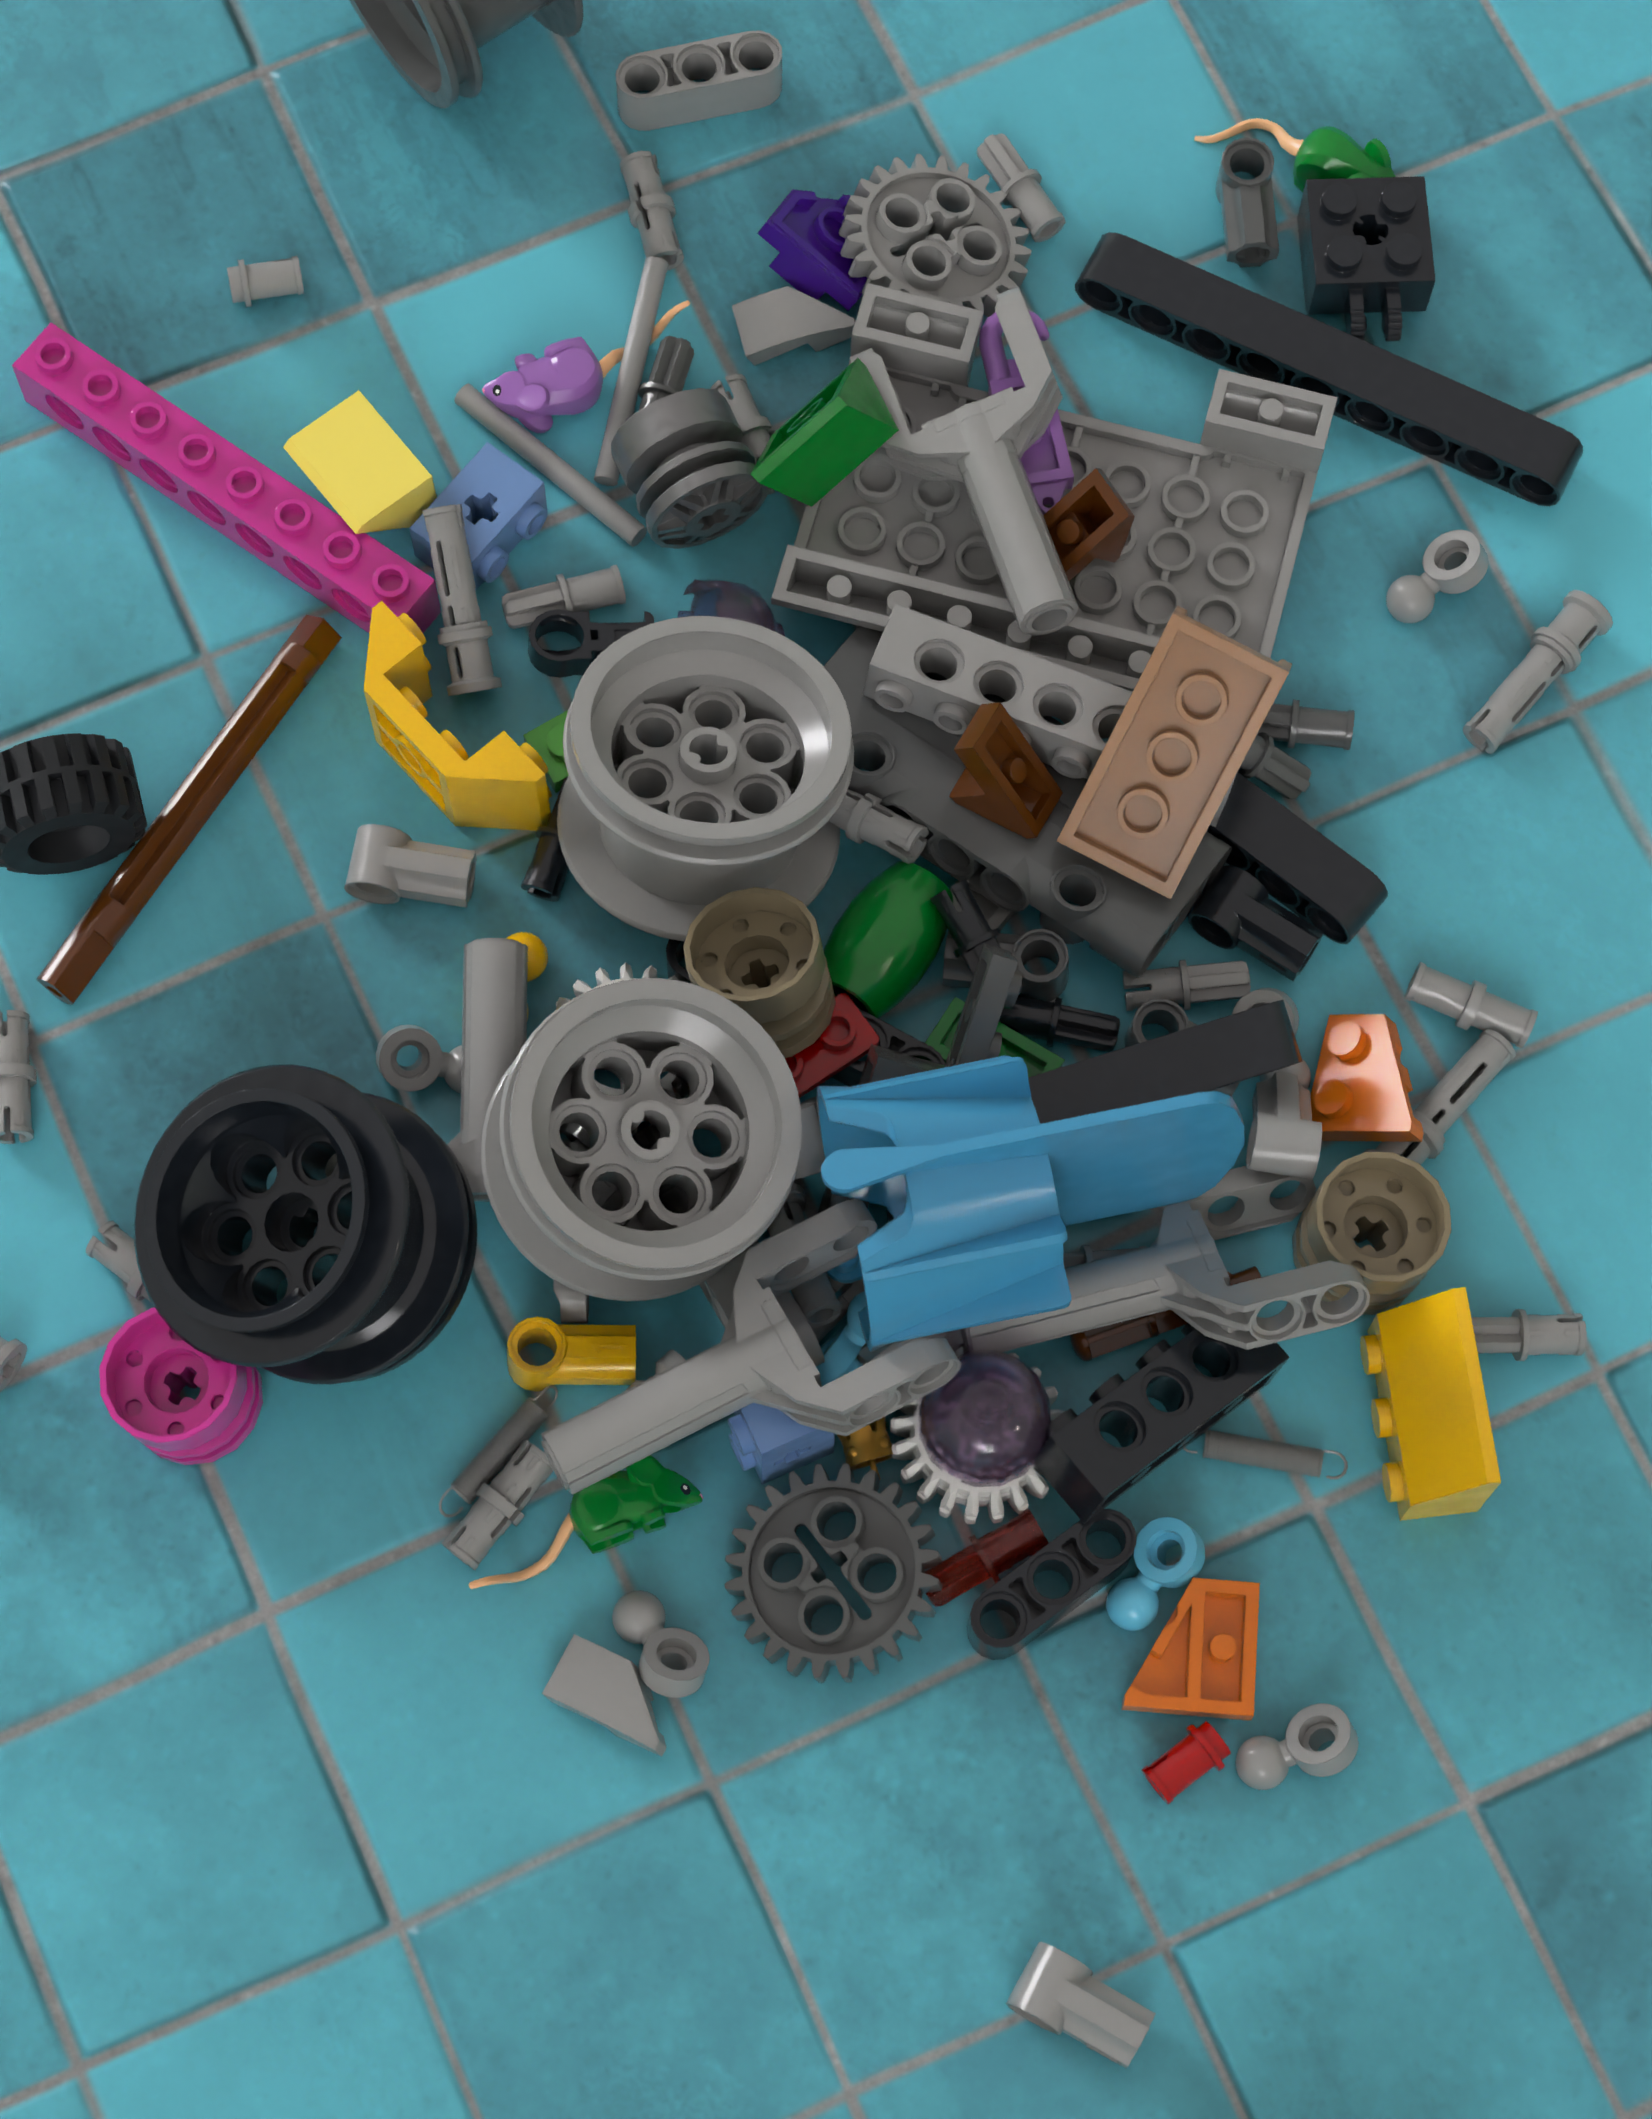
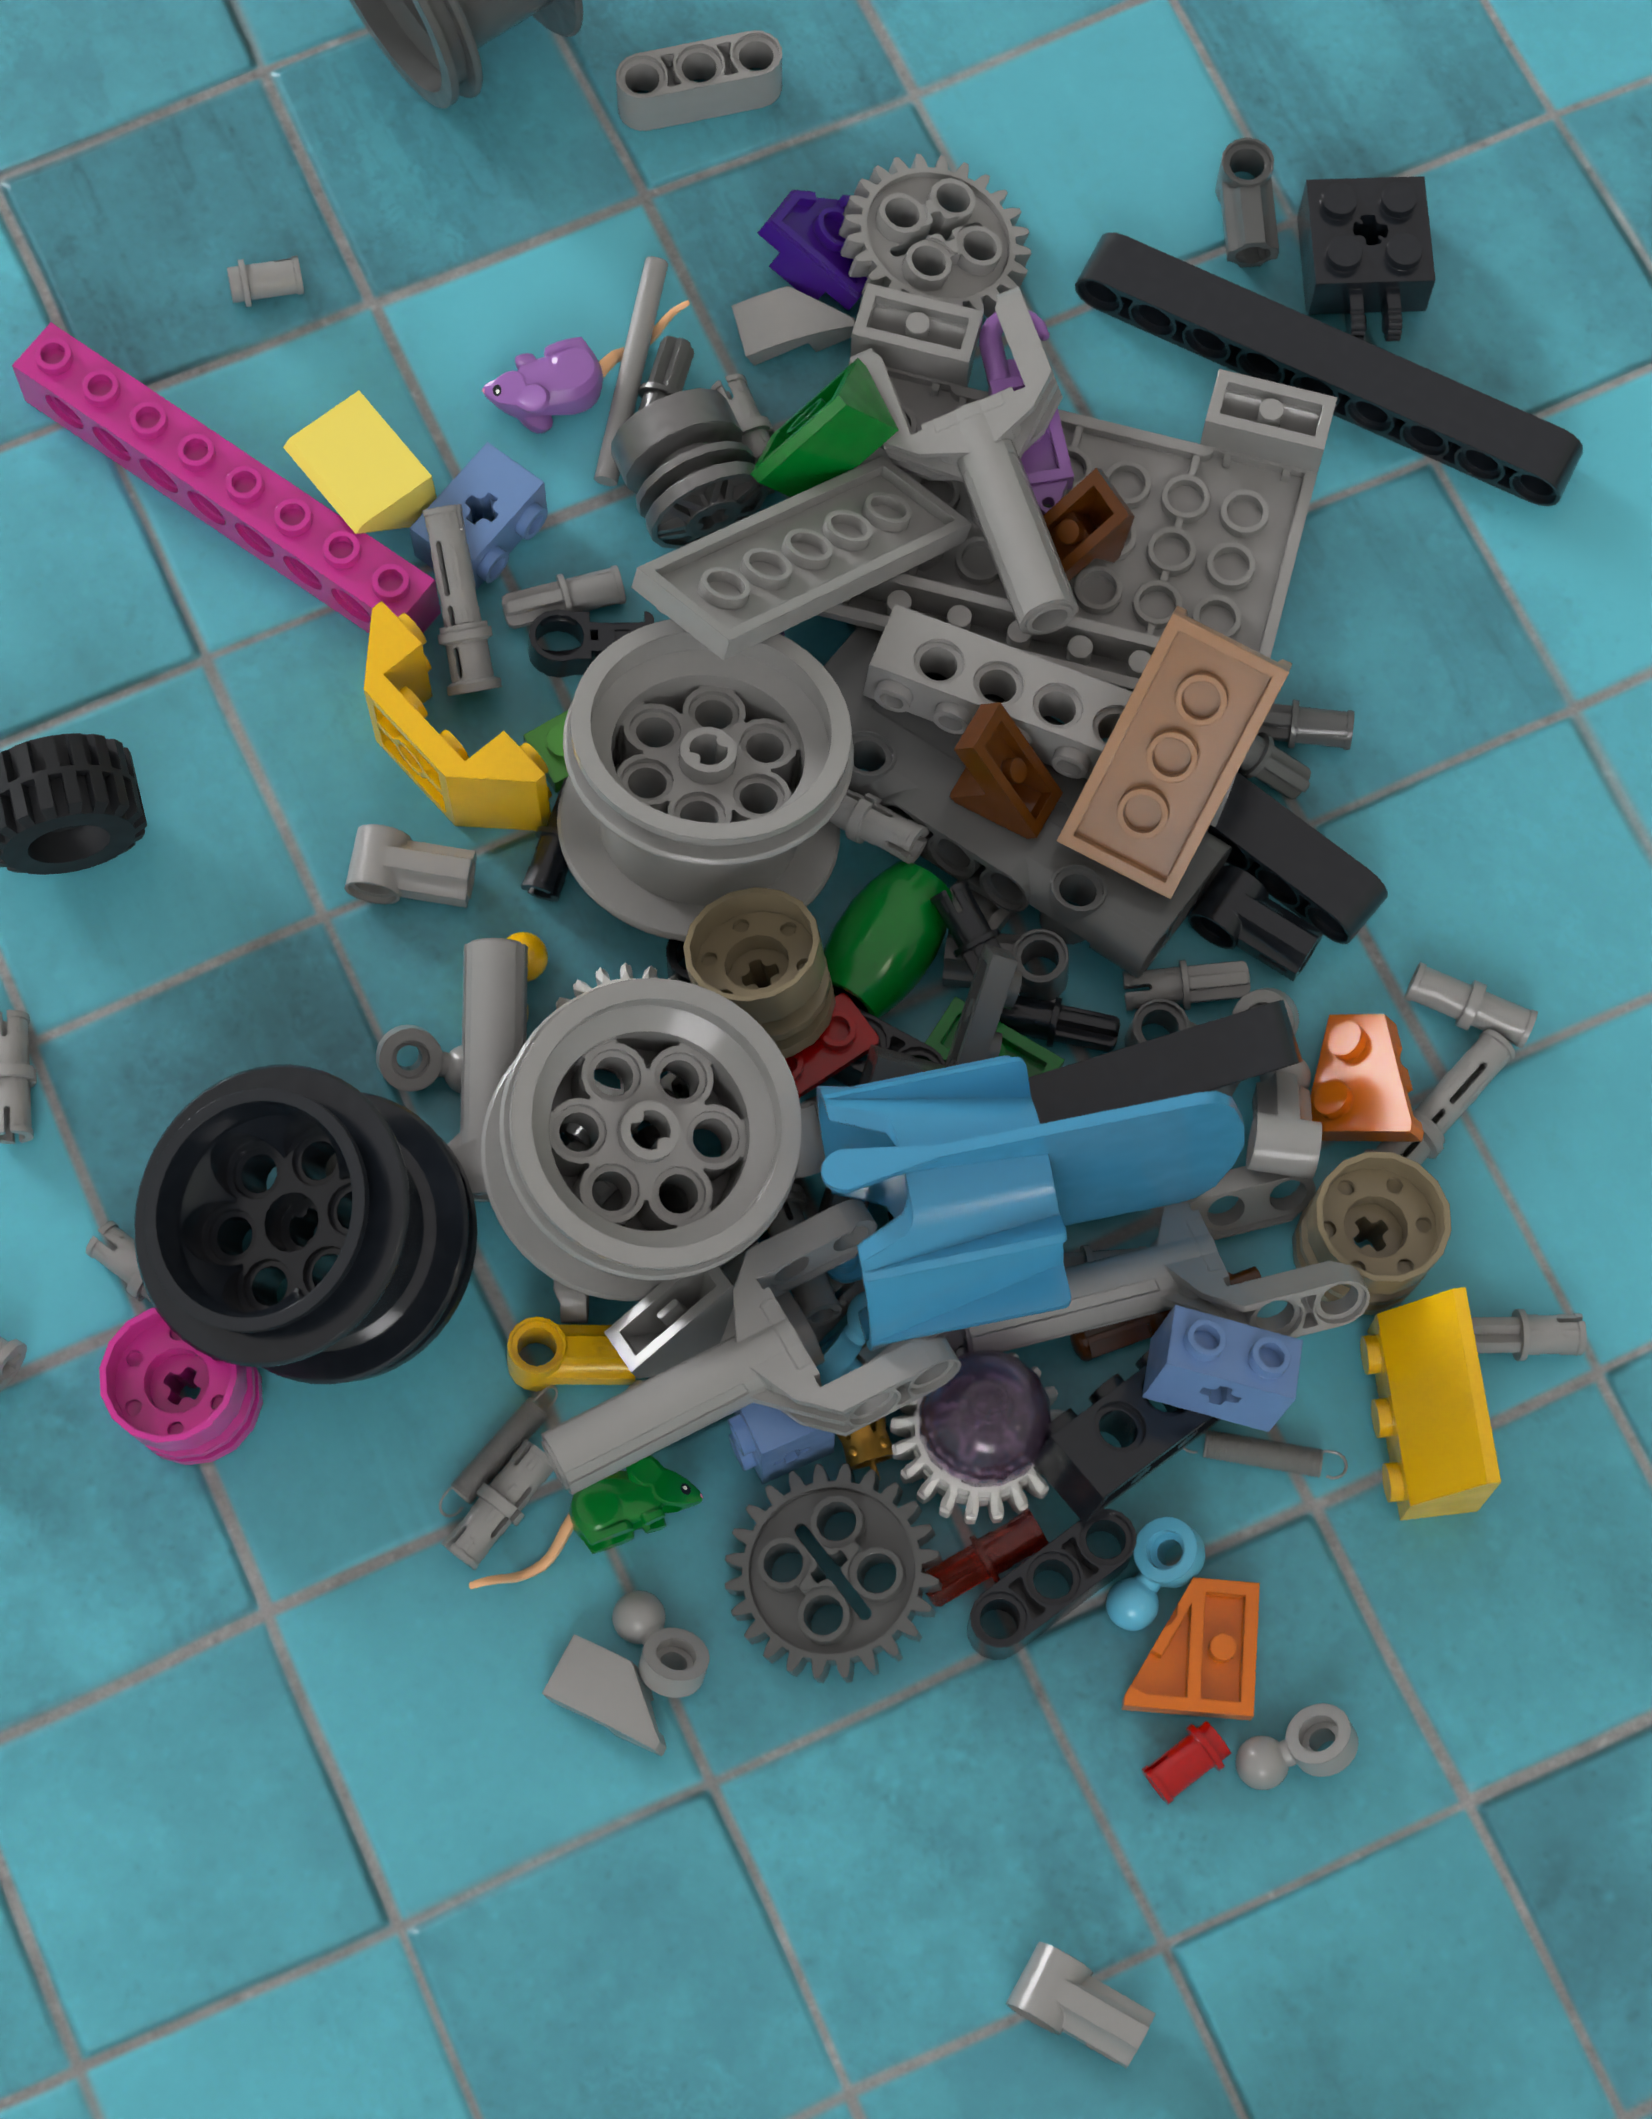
reddish brown piece [36,615,342,1005] -> none
light grey bar [454,384,647,547] -> none
light grey pin [620,151,684,271] -> none
light grey axle [977,133,1065,242] -> none
green animal [1194,118,1395,192] -> none
light grey plate [1386,530,1489,624] -> none
light grey pin [1462,590,1613,754] -> none
none -> light grey slope [604,1266,735,1379]
none -> light grey plate [631,456,972,661]
none -> medium blue brick [1142,1305,1303,1432]

